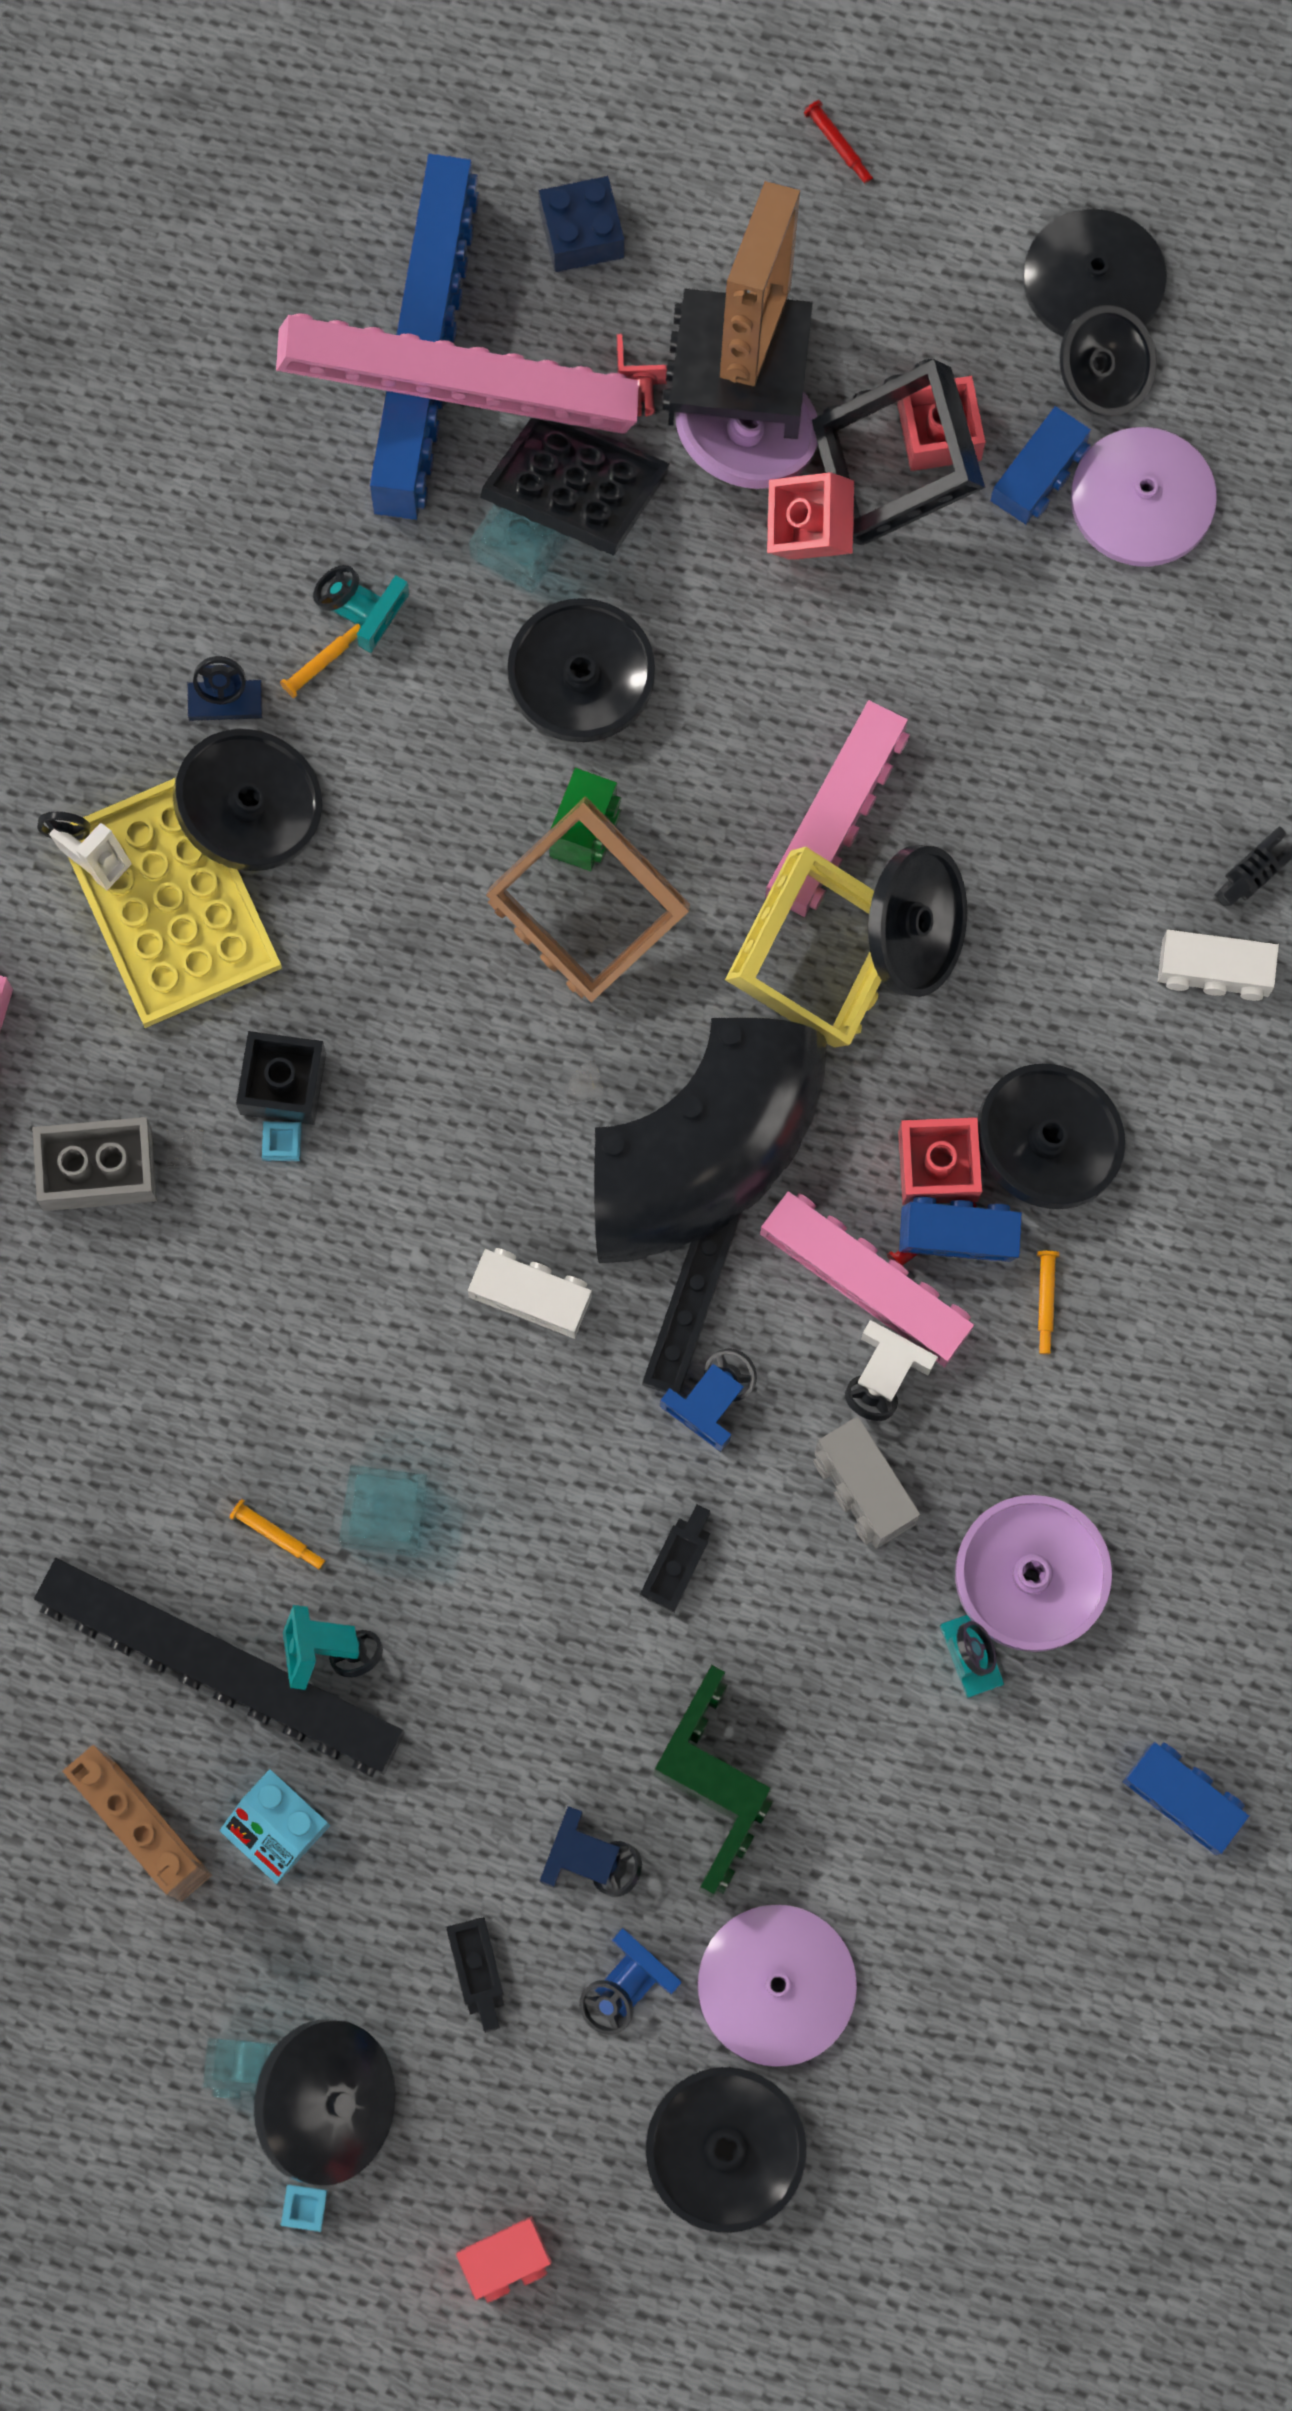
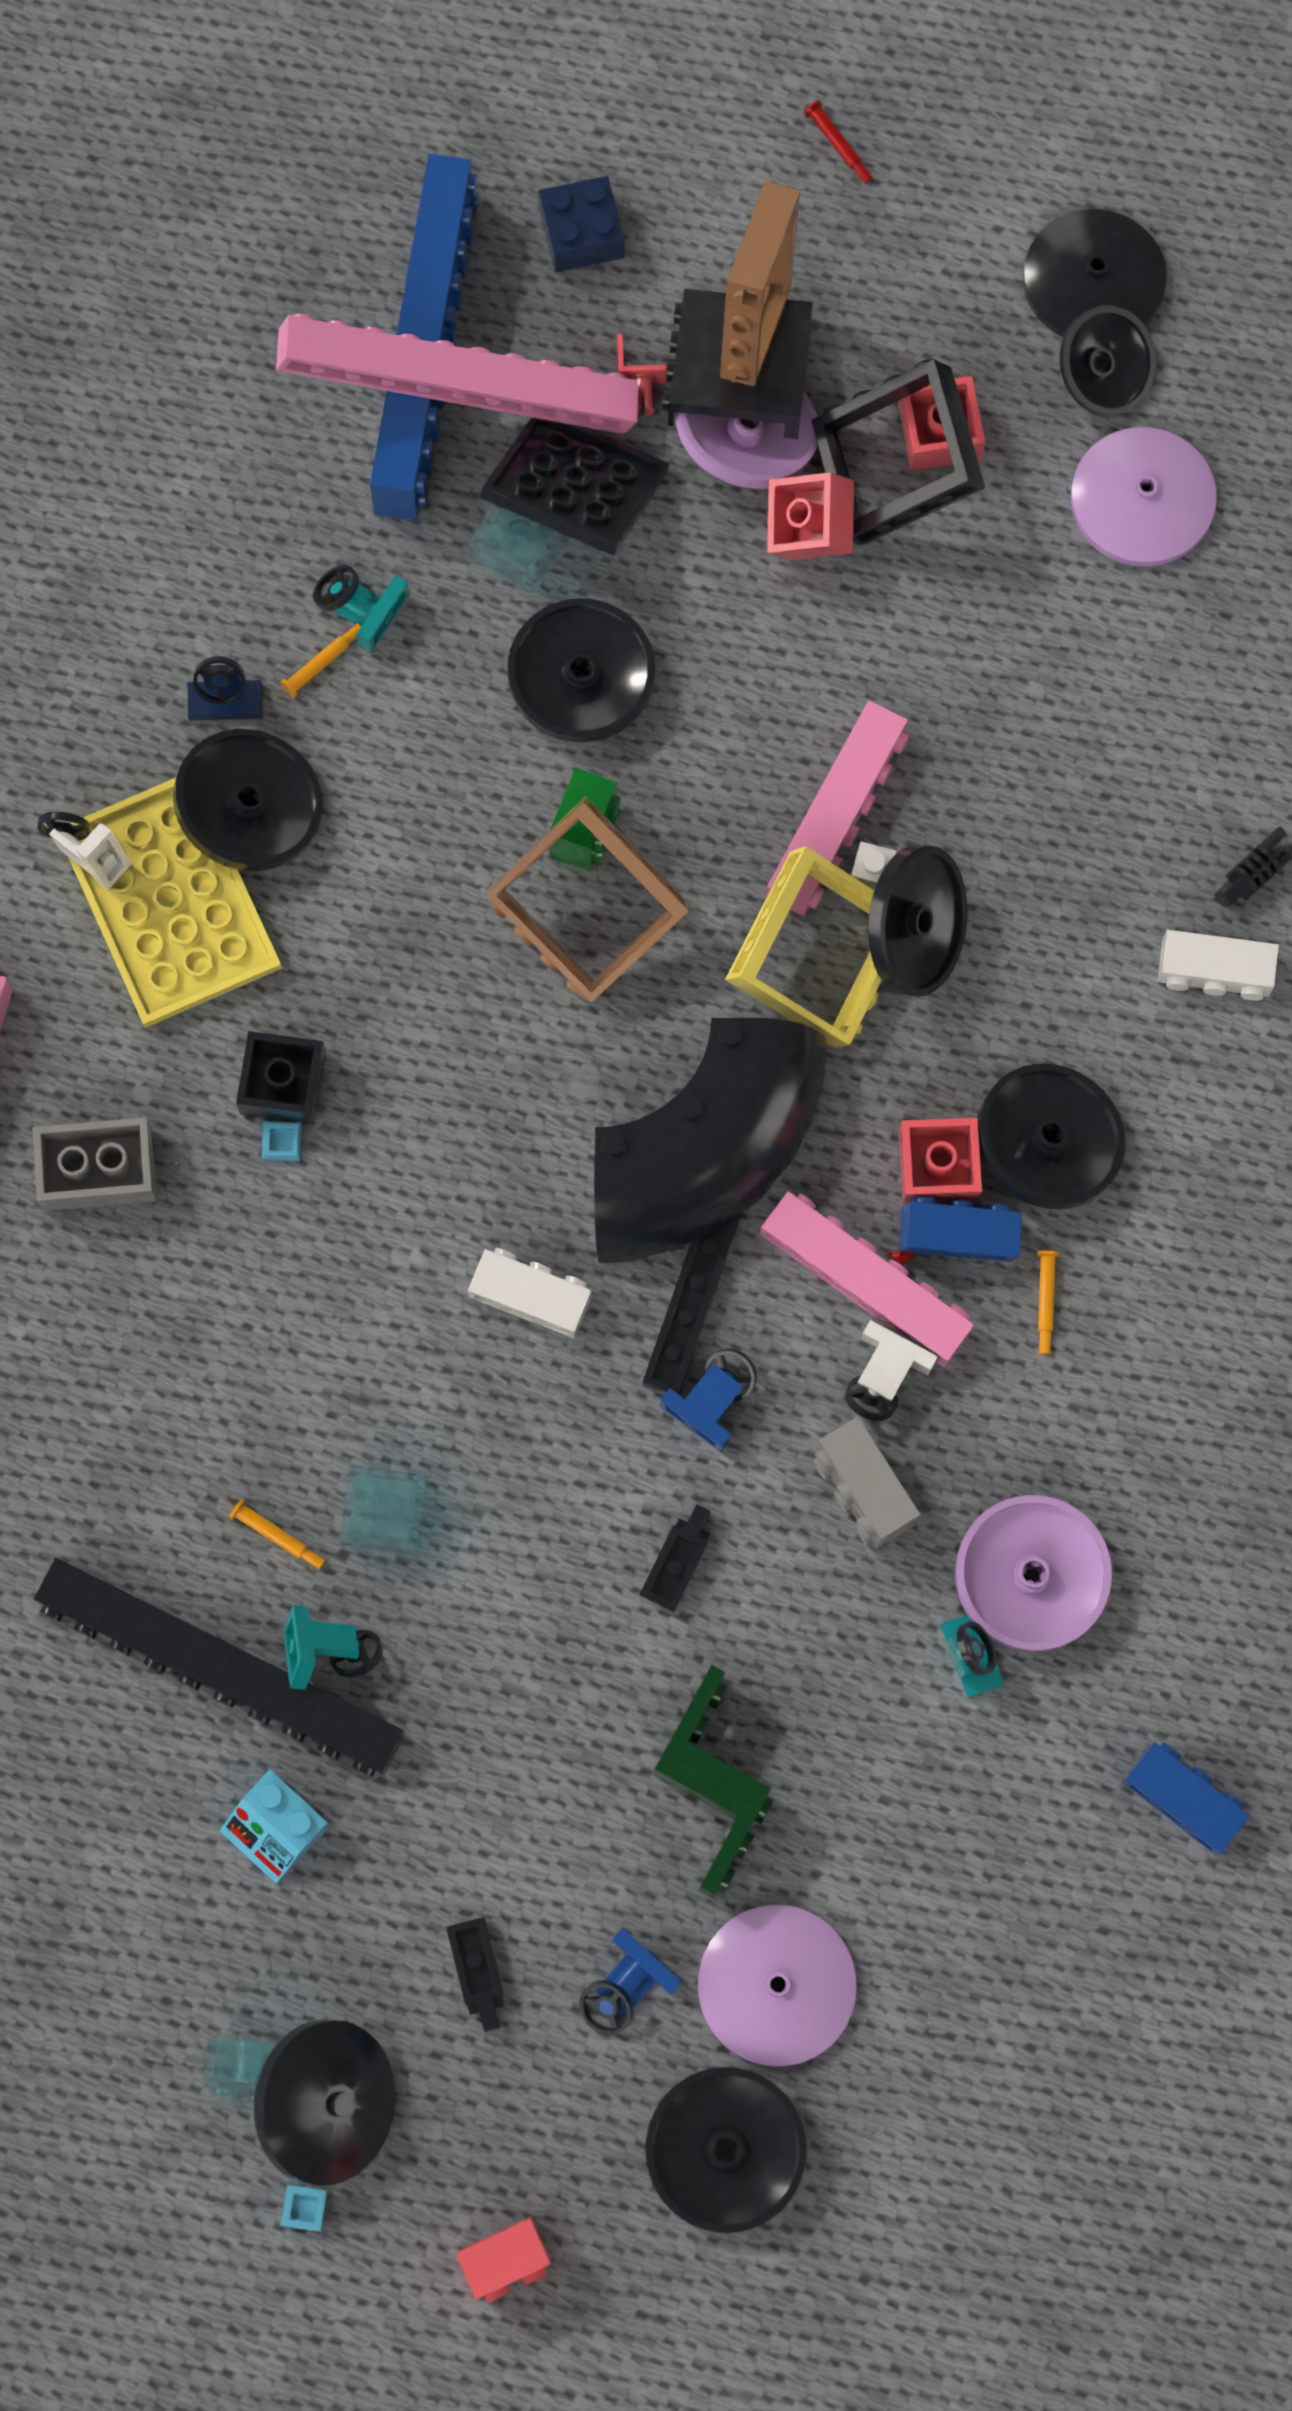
medium nougat window [62,1744,212,1902] -> none
dark blue piece [539,1806,642,1897] -> none
blue brick [990,406,1091,525] -> none
none -> white brick [851,841,896,890]

